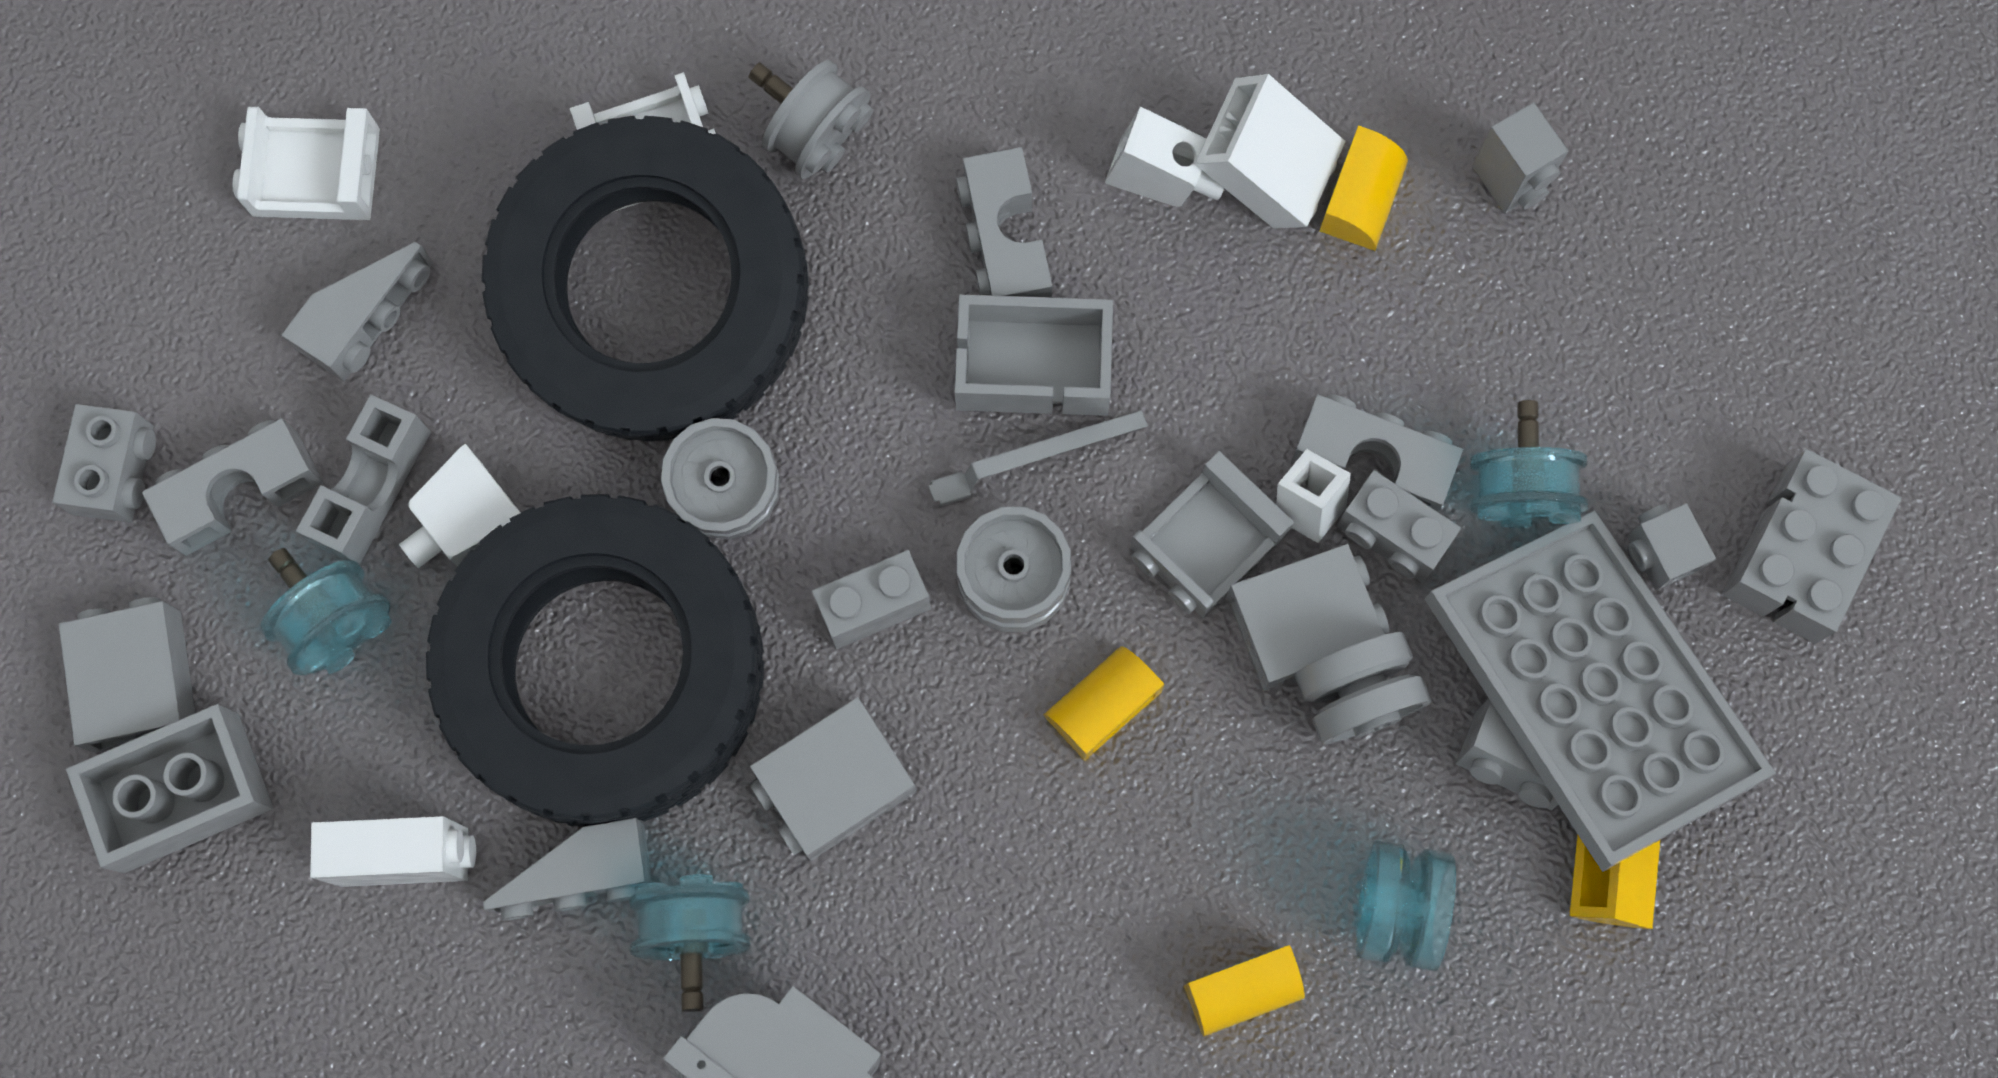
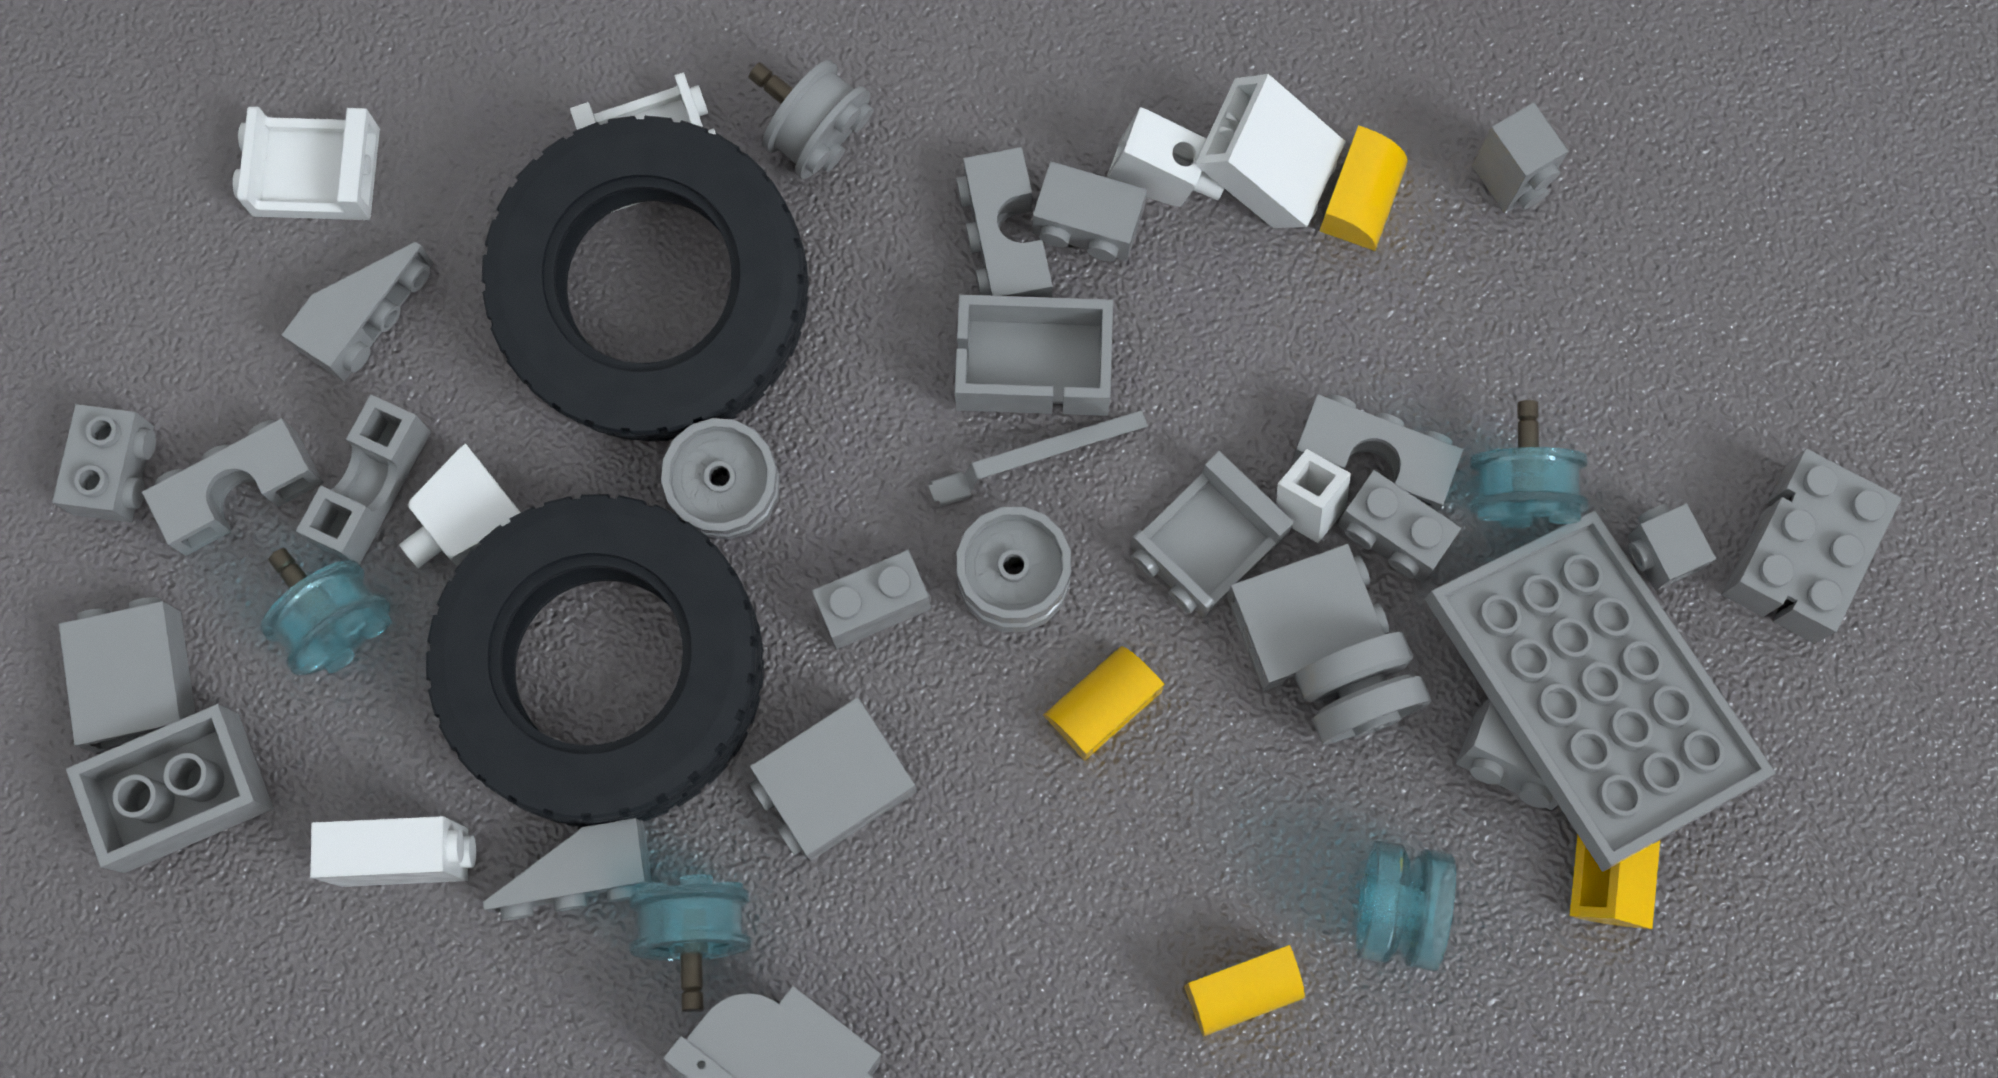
none -> light grey brick [1032,161,1147,262]

